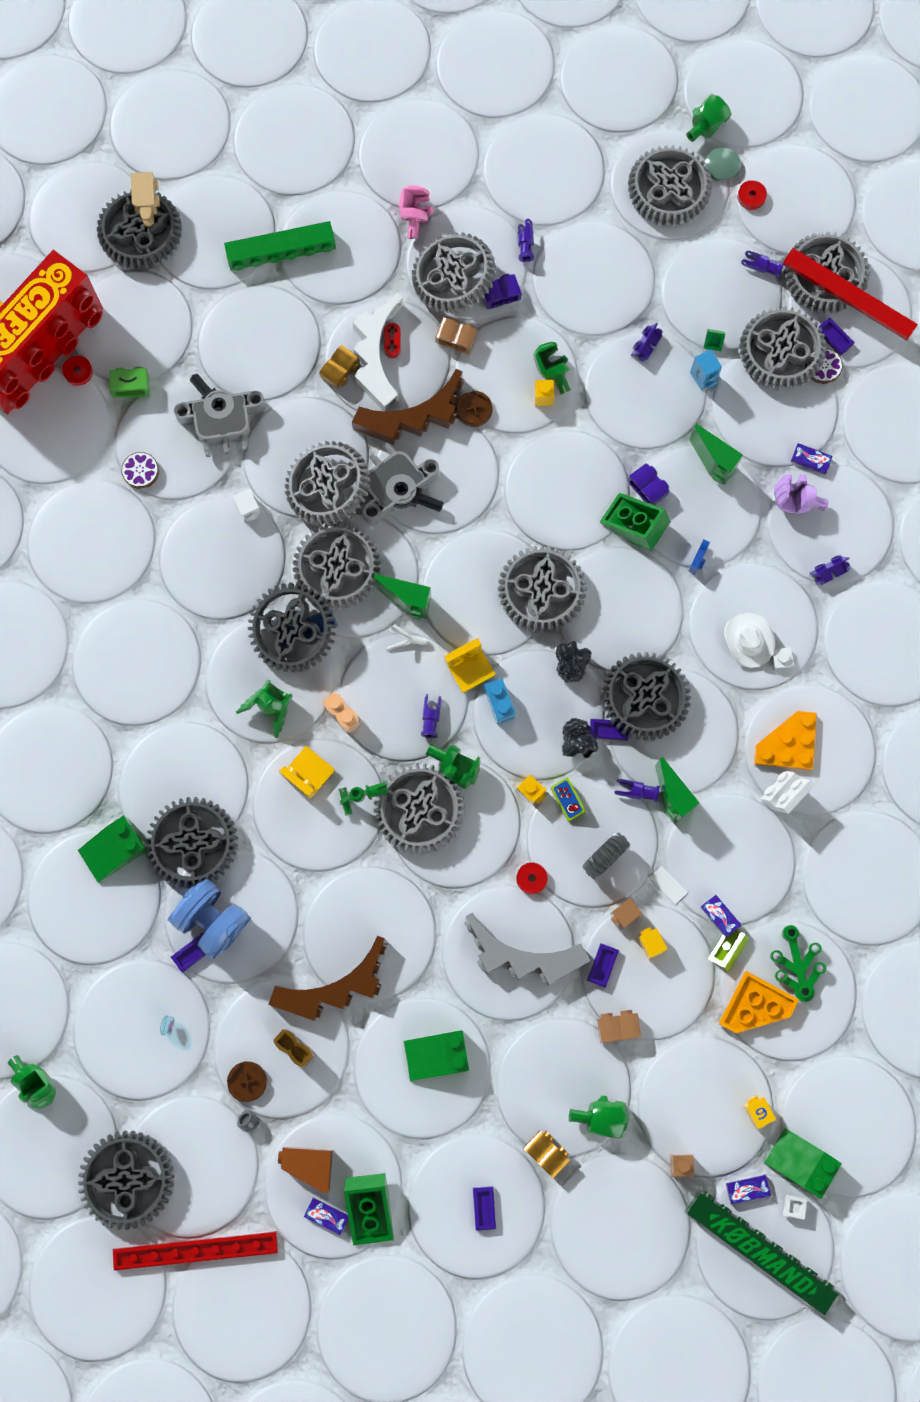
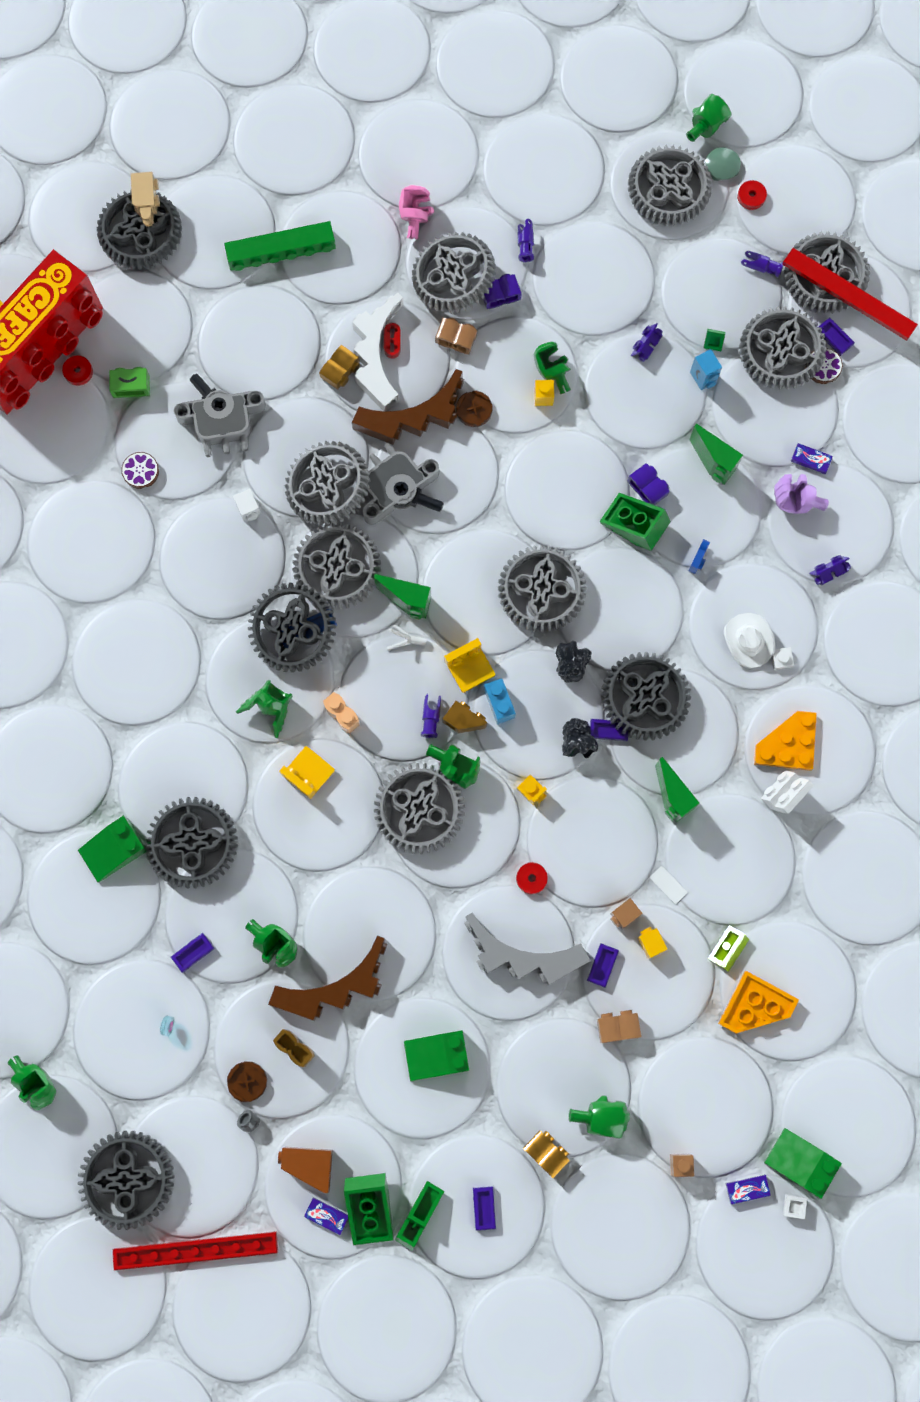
medium blue piece [167,879,251,959] -> none
green pin [338,781,388,816] -> none
slope [550,777,586,822] -> none
dark grey gear [583,832,630,879] -> none
dark purple piece [614,779,660,803] -> none
dark green brick [684,1191,838,1315] -> none
tile [701,895,741,938] -> none
yellow brick [744,1095,776,1129] -> none
green plant [770,925,826,1002] -> none
none -> green piece [245,919,297,968]
none -> green slope [395,1181,445,1250]
none -> pearl gold slope [442,701,487,733]

